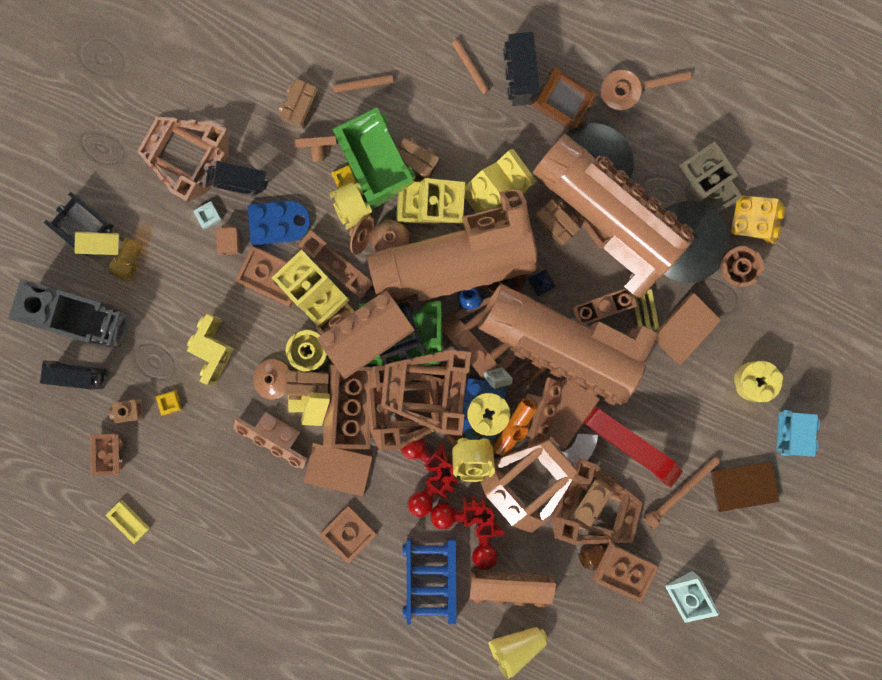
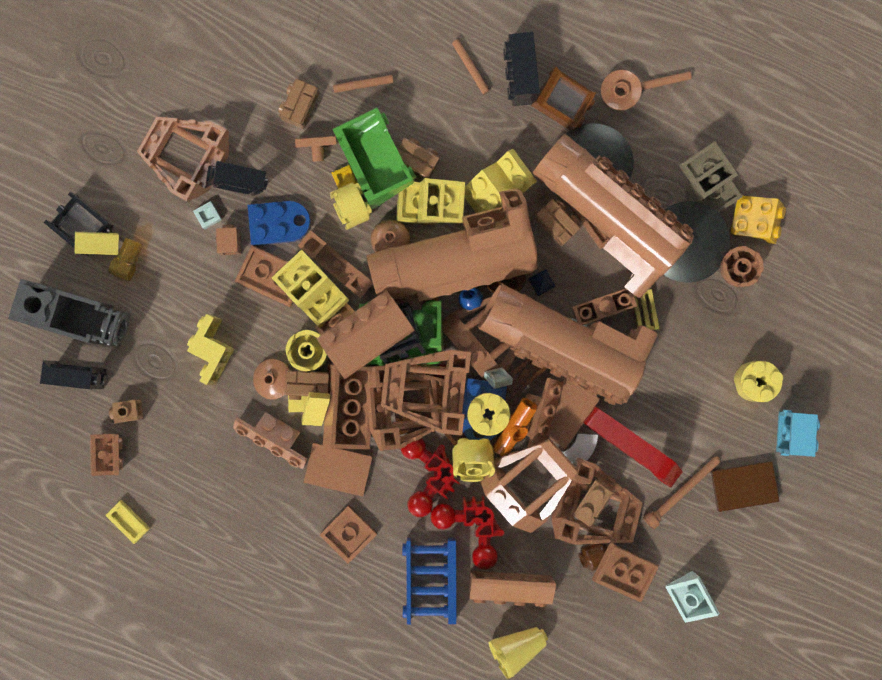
yellow tile [155,390,183,416] -> none
nougat dish [349,216,374,255] -> none
nougat tile [655,293,721,365] -> none

